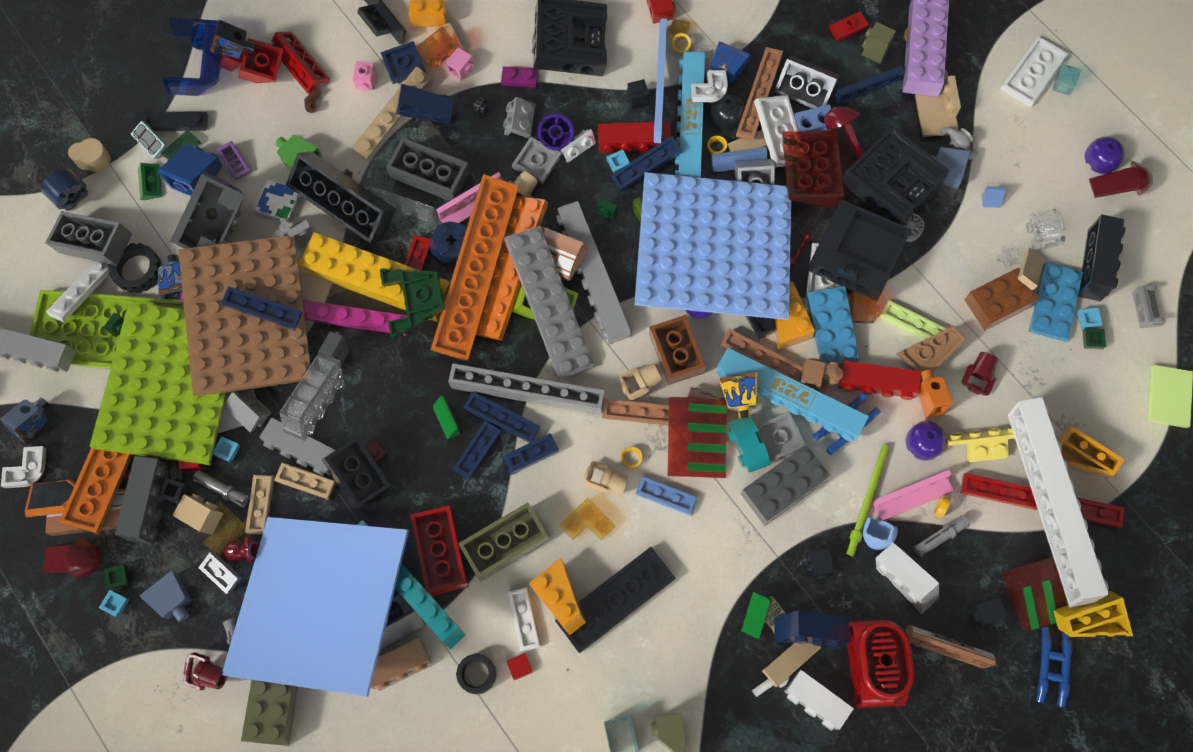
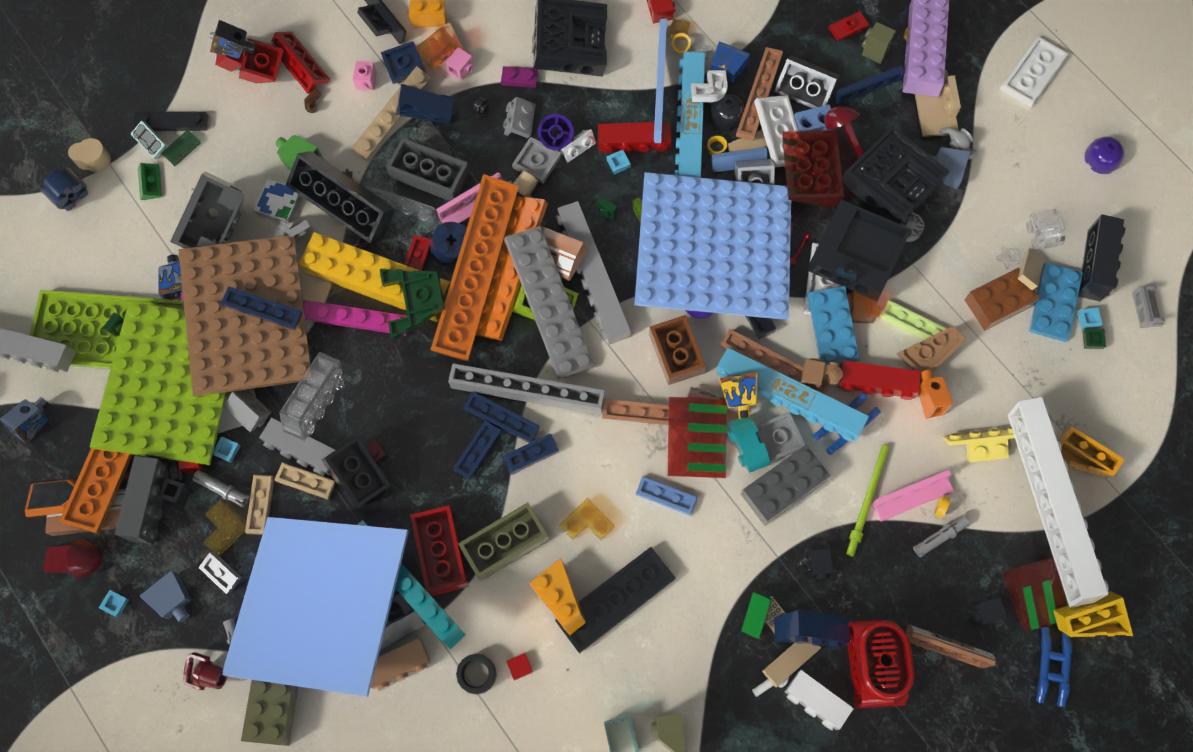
white plate [1,446,46,488] -> none
dark grey brick [45,211,133,266] -> none
white plate [47,261,110,322] -> none
dark green plate [104,564,130,590] -> none
black tyre [108,243,162,293] -> none
blue slope [158,144,223,197] -> none
clear blue windscreen [162,17,222,96] -> none
tan brick [173,493,223,535] -> none
medium lavender slope [216,141,251,180] -> none
dark red animal [224,534,259,563] -> none
dark grey brick [318,331,350,372] -> none
green slope [433,395,461,439] -> none
white tile [507,587,541,652] -> none
tan piece [584,461,628,495] -> none
dark blue plate [611,136,682,192] -> none
tan piece [619,363,662,400] -> none
yellow piece [621,447,642,469] -> none
black brick [627,79,649,109] -> none
light orange wedge [775,281,815,351] -> none
light blue hair [863,516,898,550] -> none
white wedge [876,543,939,614] -> none
dark purple cylinder [905,421,947,461] -> none
red plate [960,473,1125,528] -> none
dark red piece [961,352,999,396] -> none
medium blue slope [982,186,1006,208] -> none
clear light blue brick [1052,64,1081,95] -> none
dark red piece [1089,161,1153,198] -> none
yellowish green tile [1148,365,1193,428] -> none

